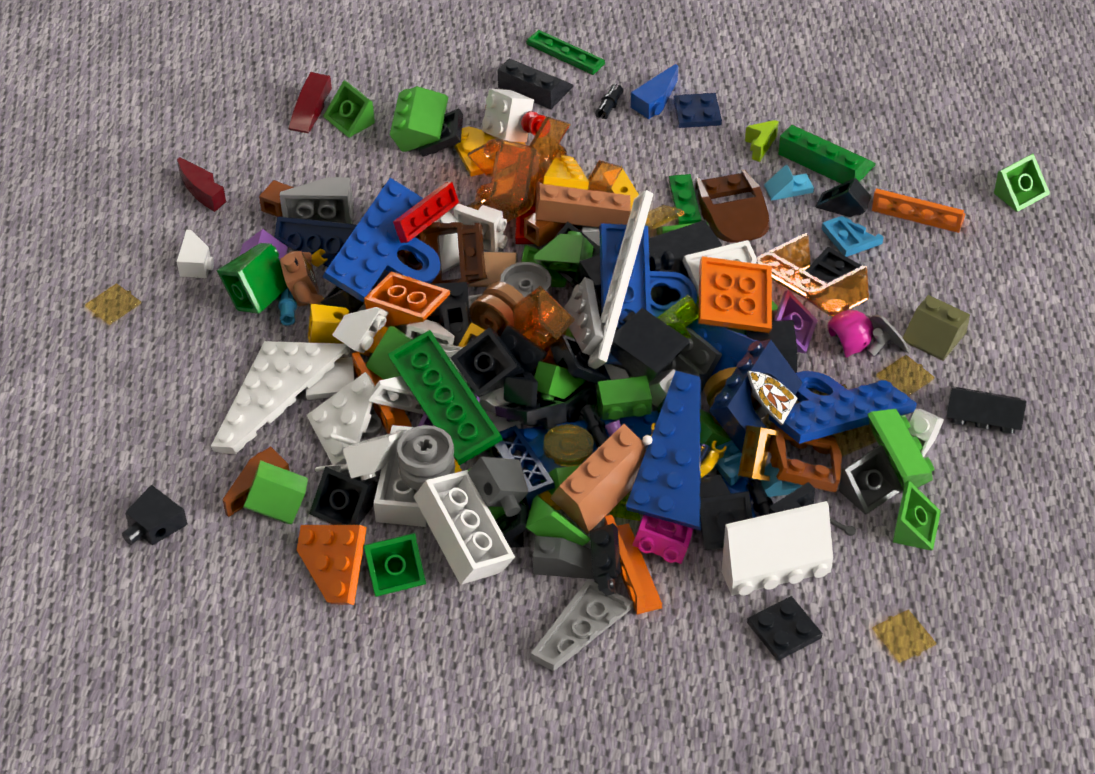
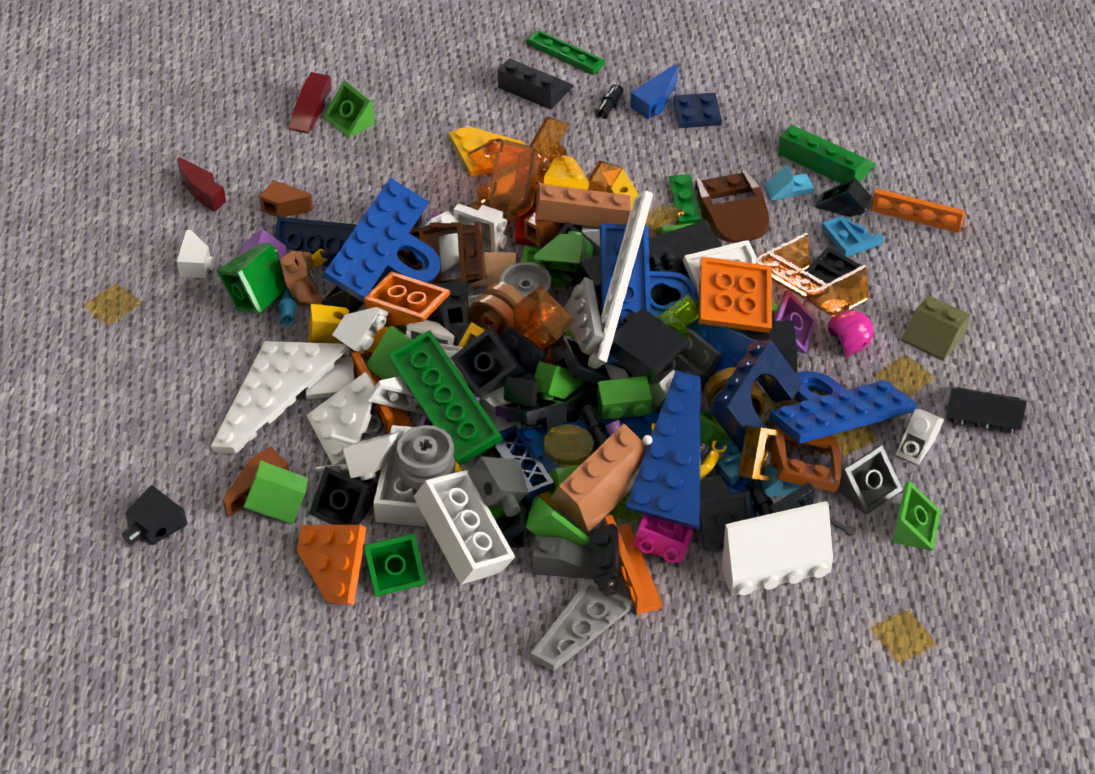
light grey slope [280,177,354,224] -> none
bright green slope [389,86,448,152] -> none
red plate [393,182,459,243] -> none
black plate [419,108,463,157] -> none
white brick [482,89,549,142] -> none
lime slope [745,120,779,162] -> none
shield [747,371,798,425] -> none
black plate [747,596,823,661] -> none
light grey shield [867,314,910,356] -> none
bright green slope [867,409,935,490] -> none
bright green slope [994,153,1050,212] -> none

